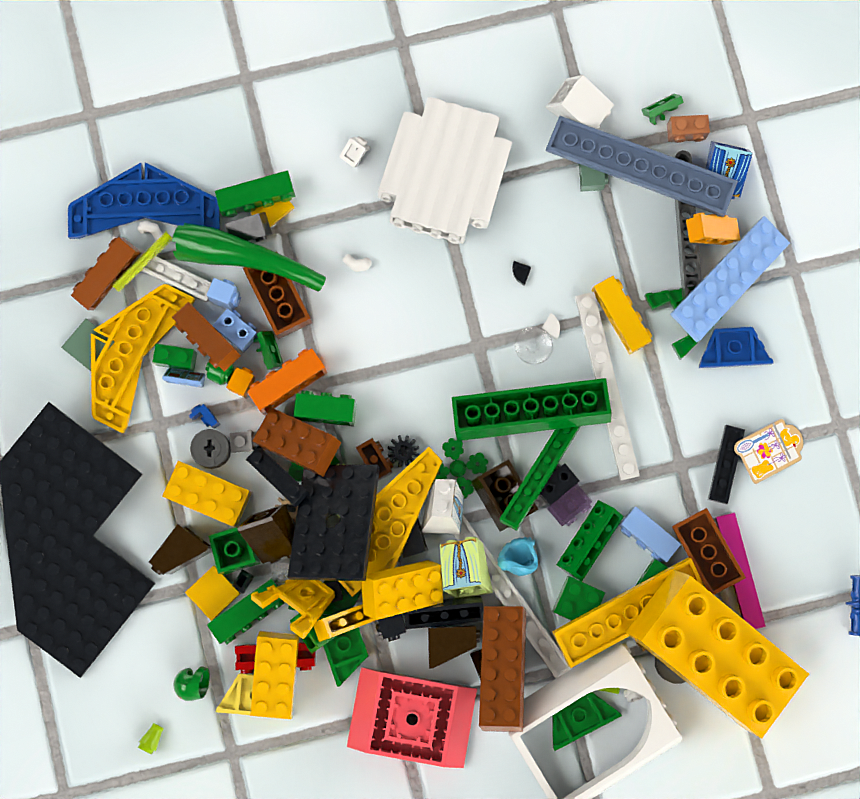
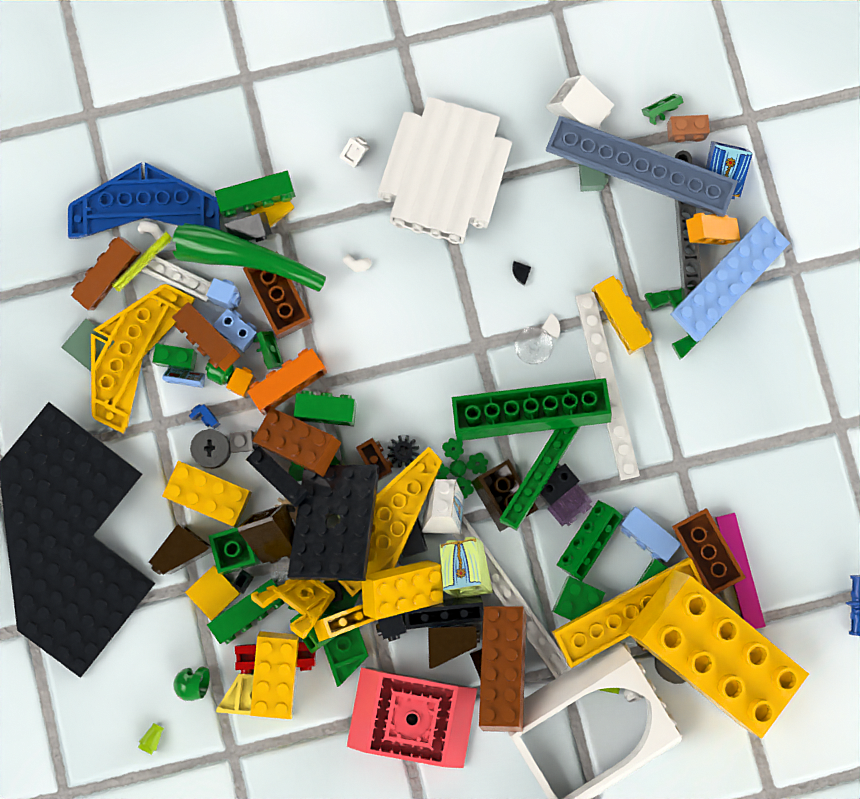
medium azure hair [497,537,538,576] -> none
green wing [552,692,622,751] -> none
blue wing [699,327,774,368] -> none
black plate [707,425,745,504] -> none
sticker [734,419,803,484] -> none

